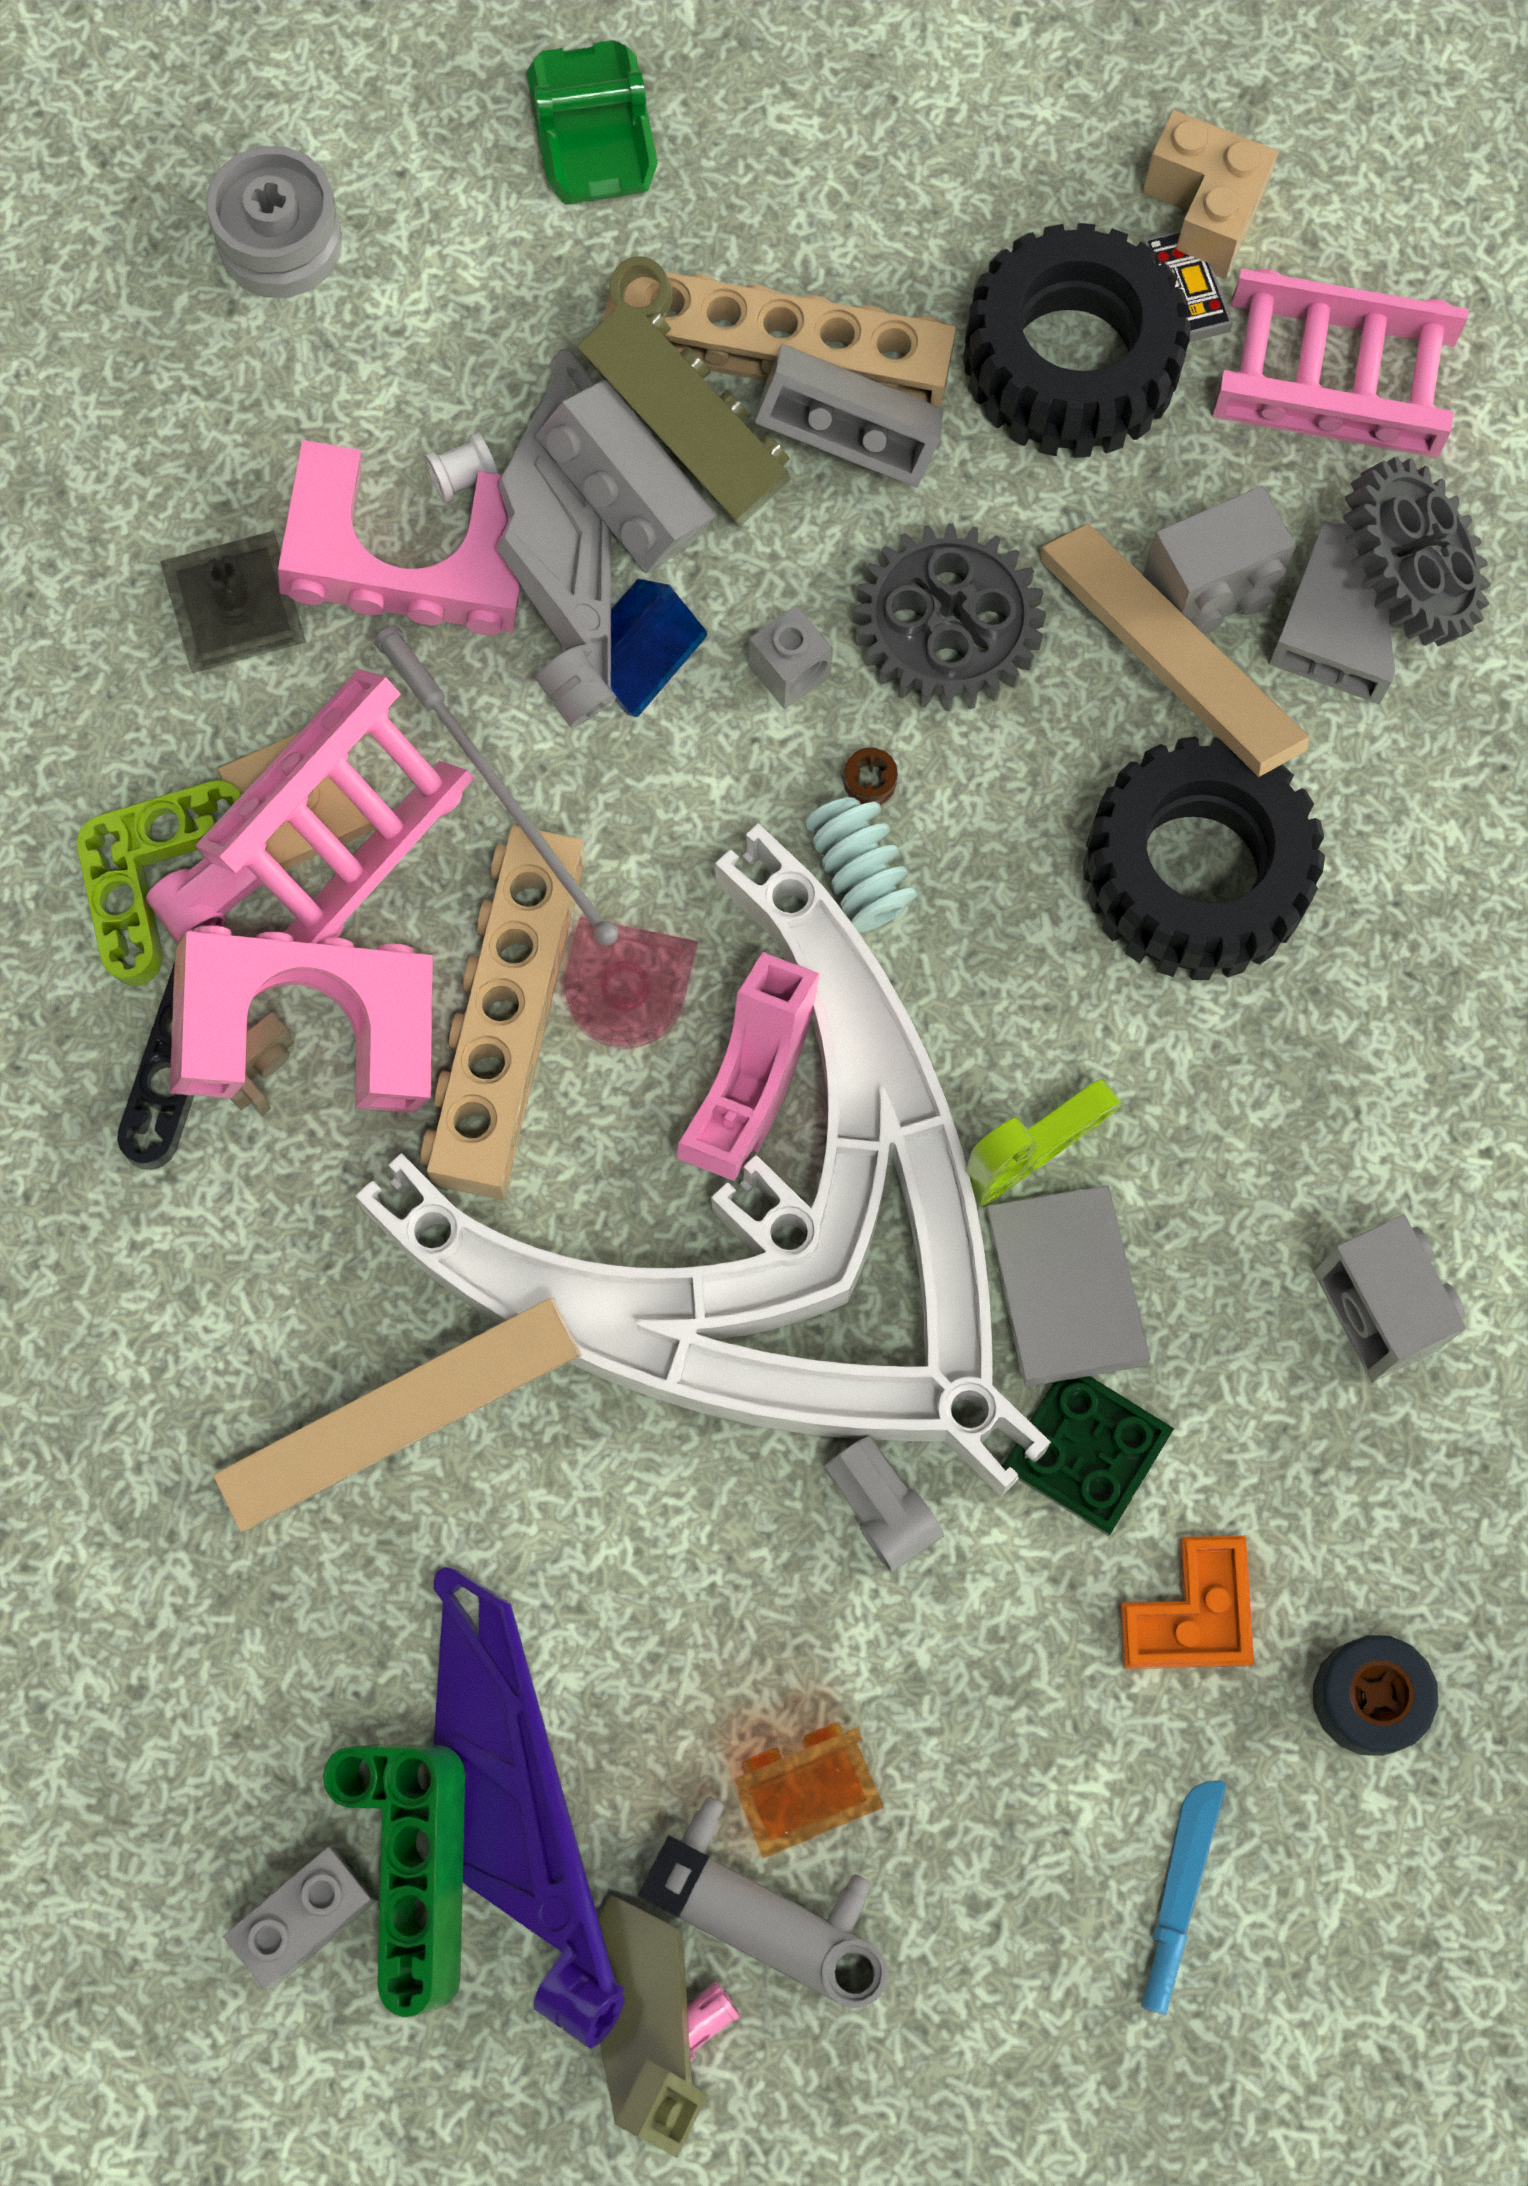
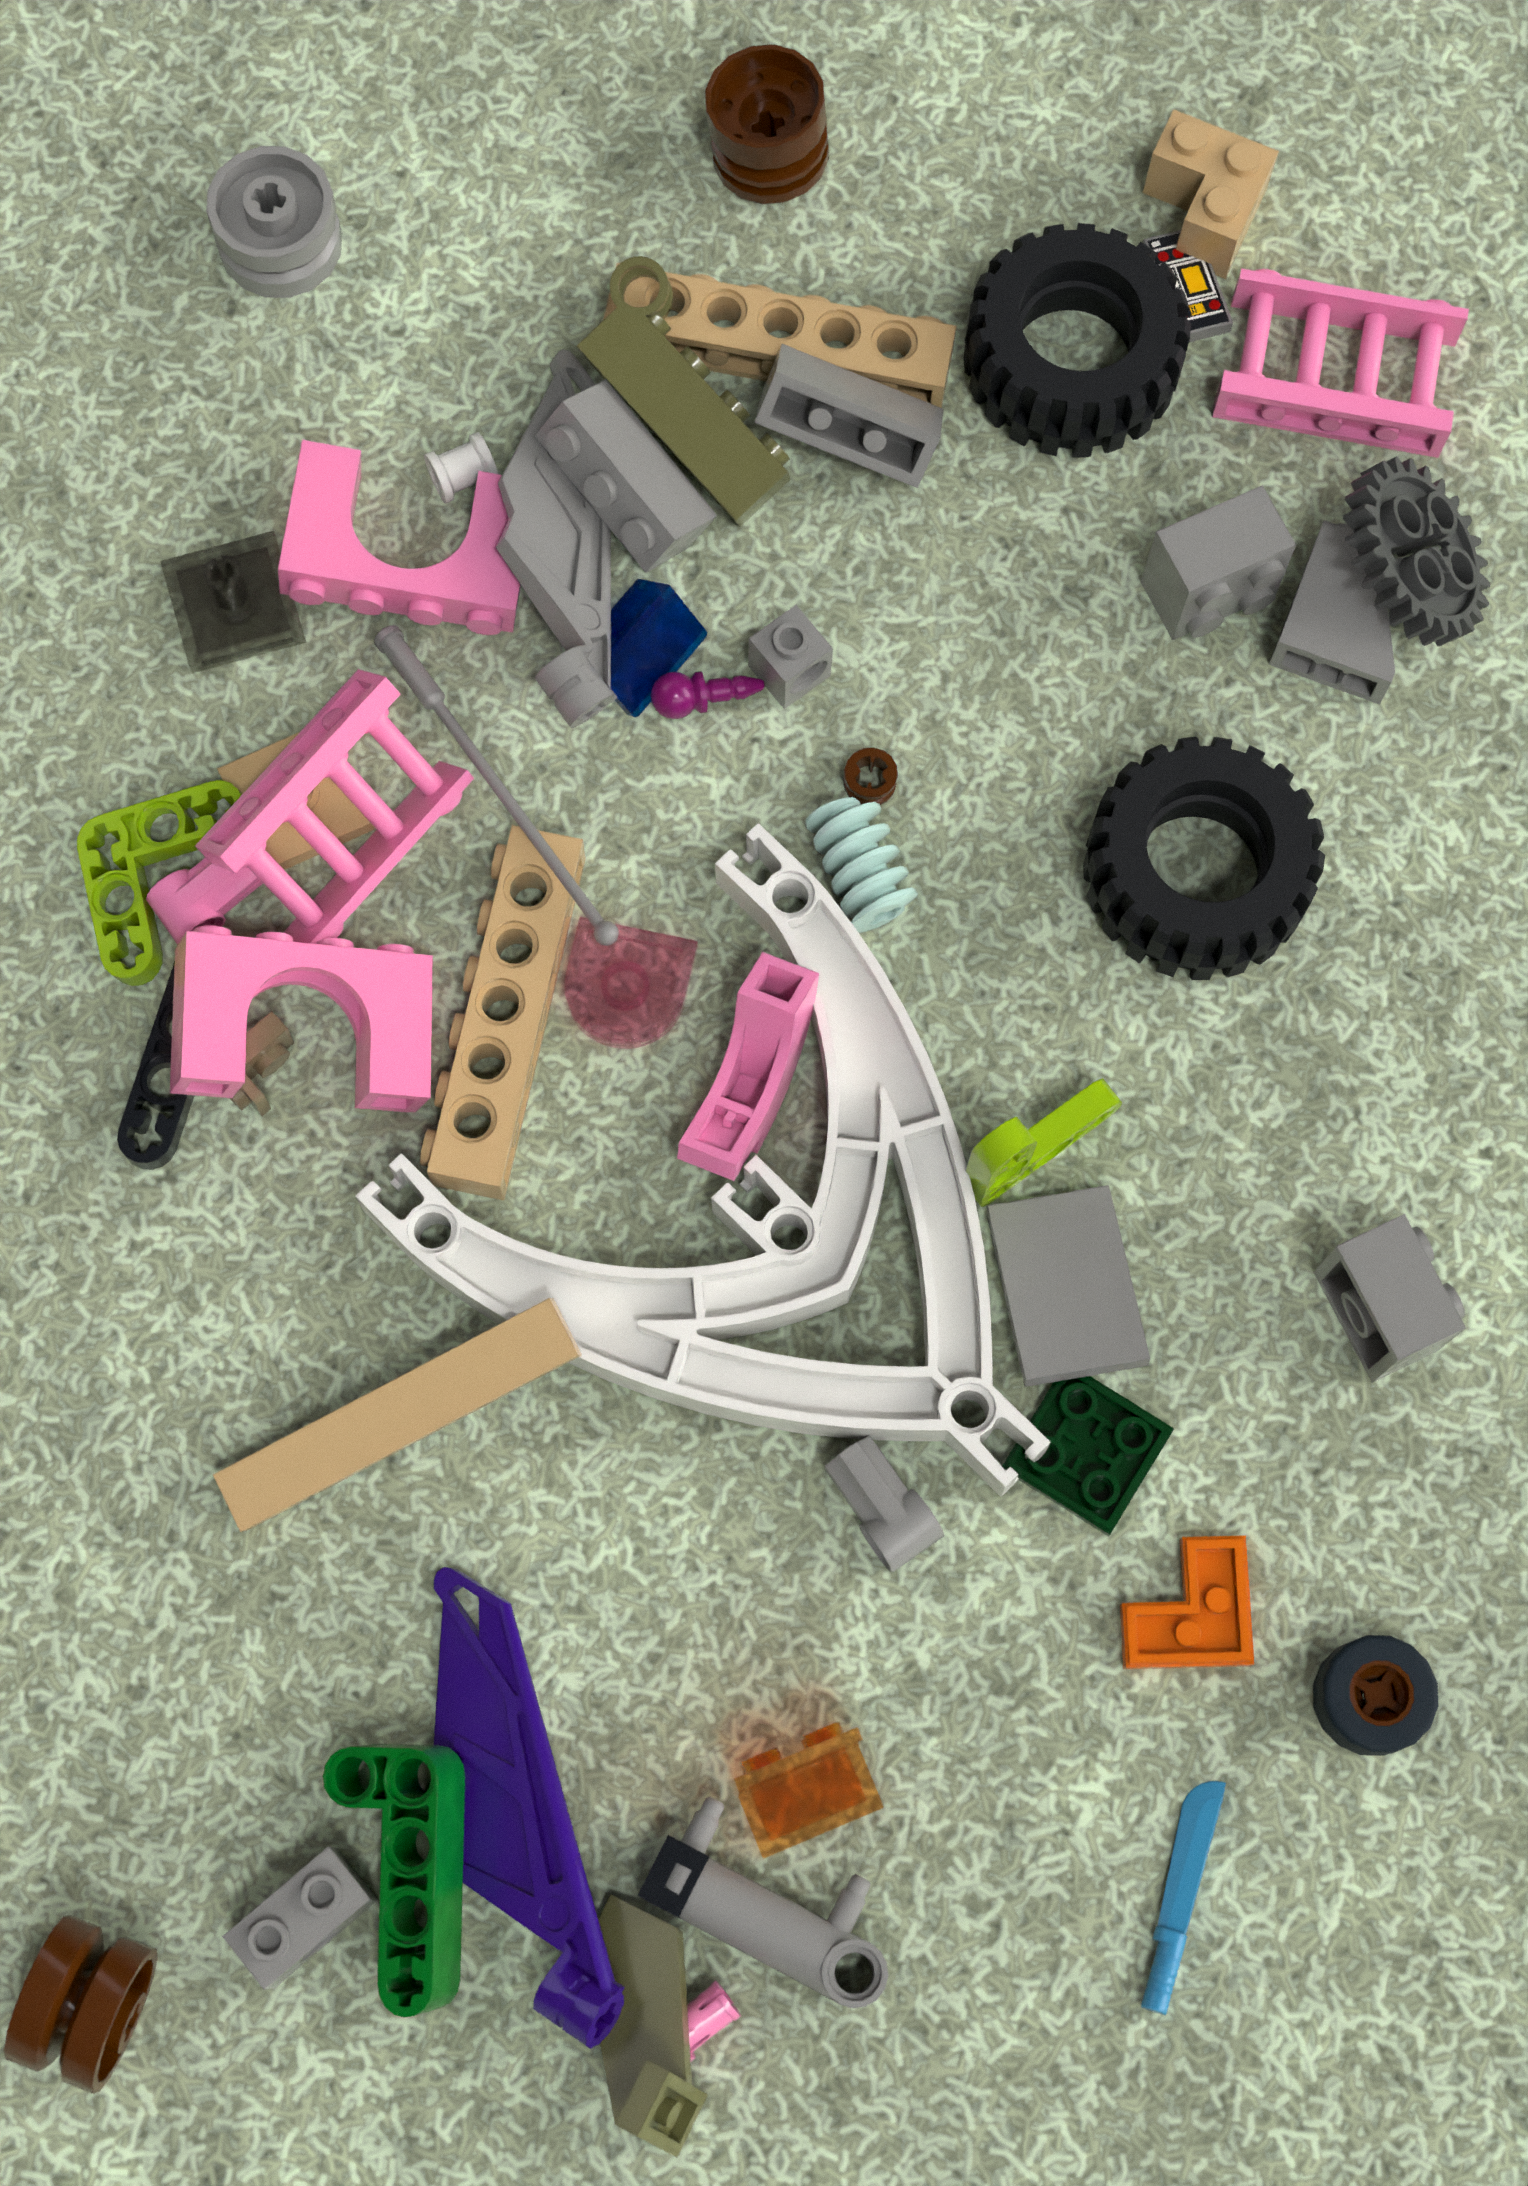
green shield [526,40,658,204] -> none
dark grey gear [853,523,1046,711] -> none
tan tile [1041,523,1309,777] -> none
none -> reddish brown wheel [4,1915,158,2094]
none -> magenta bar [651,671,765,719]
none -> reddish brown wheel [705,44,829,204]

